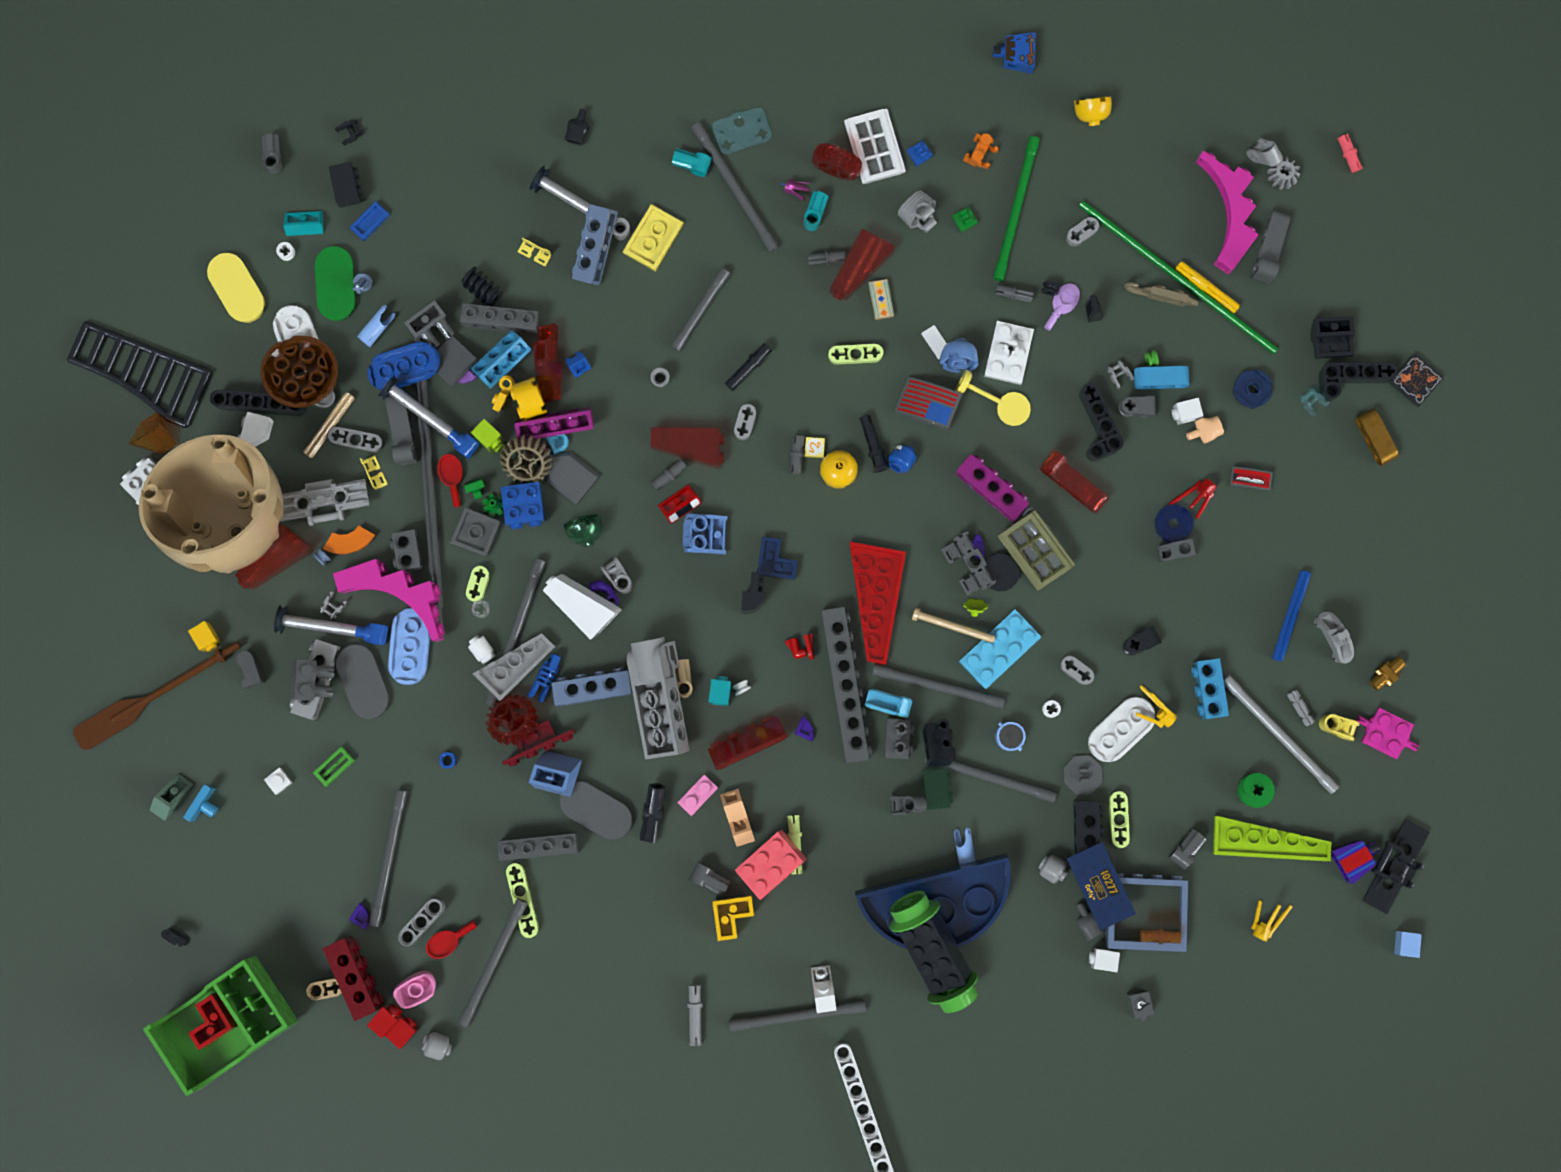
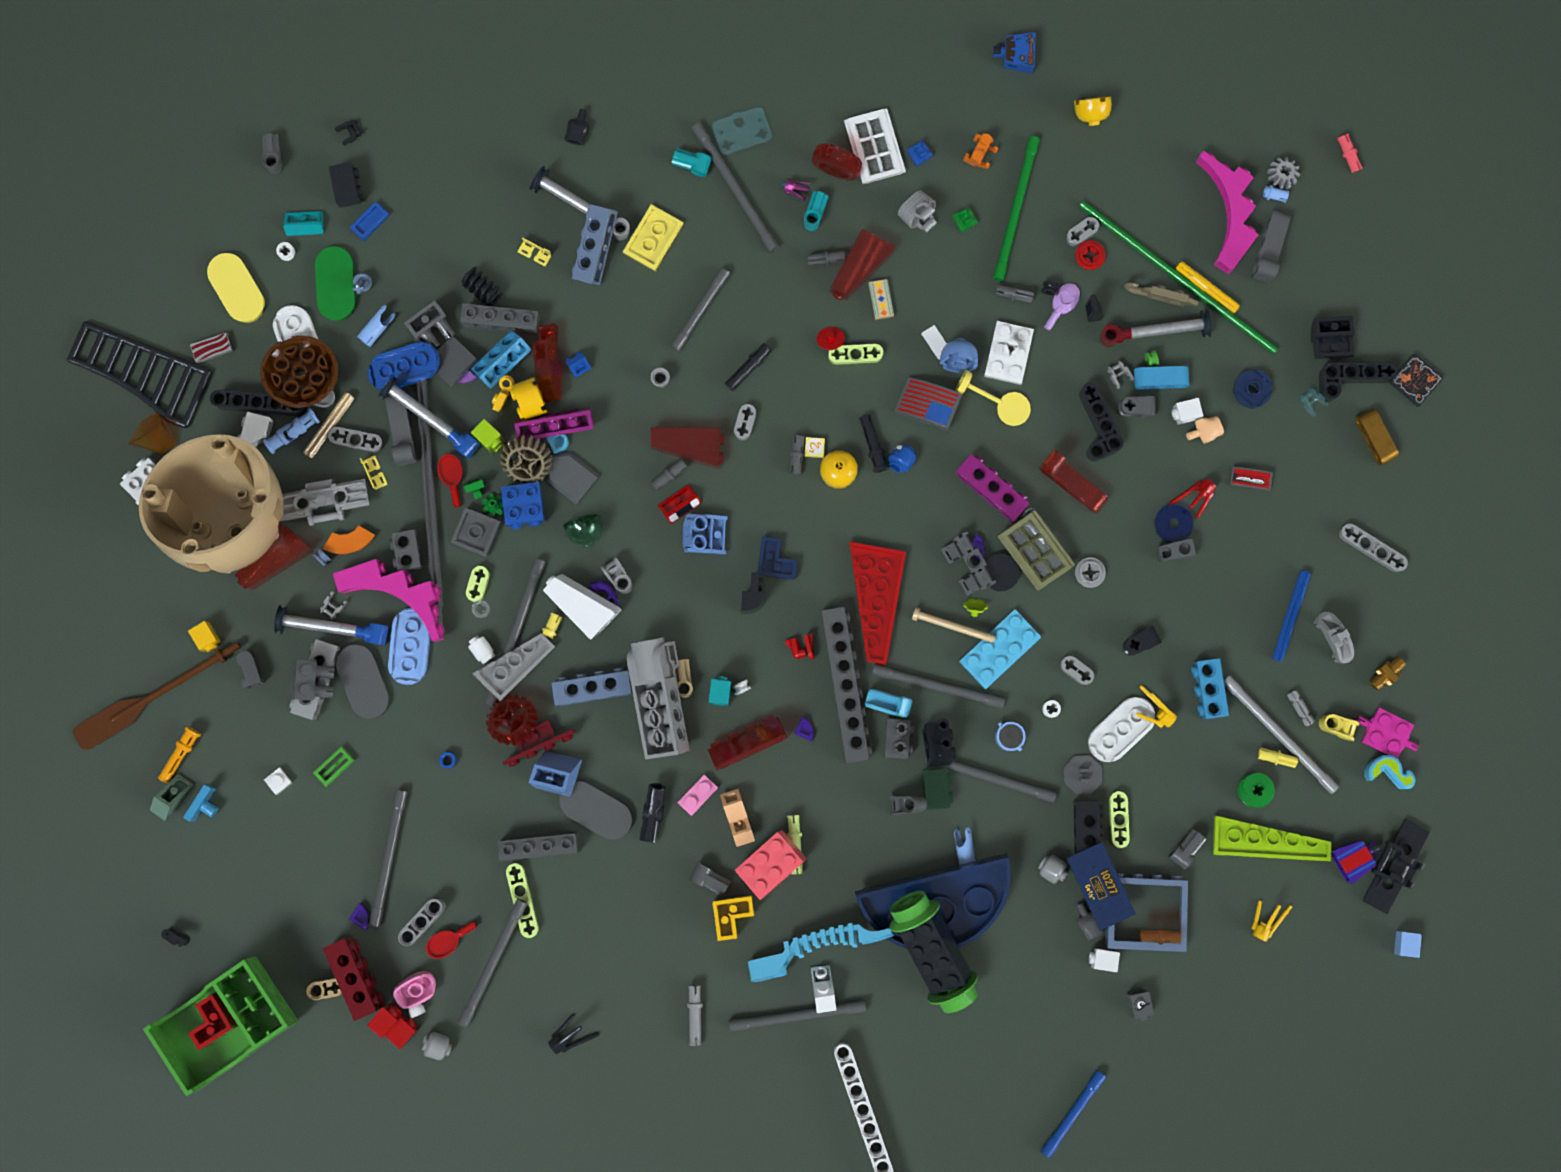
blue hinge [527,654,561,703] -> none
light grey piece [1247,138,1283,167] -> none
none -> light orange pin [157,726,201,784]
none -> tile [190,333,233,364]
none -> light blue piece [262,408,320,454]
none -> white hinge [409,1004,426,1019]
none -> light yellow pin [542,613,562,639]
none -> black plant [548,1014,599,1054]
none -> medium azure piece [748,923,894,982]
none -> red piece [817,327,845,350]
none -> blue piece [1041,1070,1106,1158]
none -> red gear [1075,240,1105,270]
none -> light grey gear [1075,557,1106,588]
none -> piece [1100,309,1212,347]
none -> light yellow axle [1258,747,1298,768]
none -> light blue pin [1263,185,1289,203]
none -> light grey beam [1339,524,1408,572]
none -> medium azure animal [1364,755,1415,789]

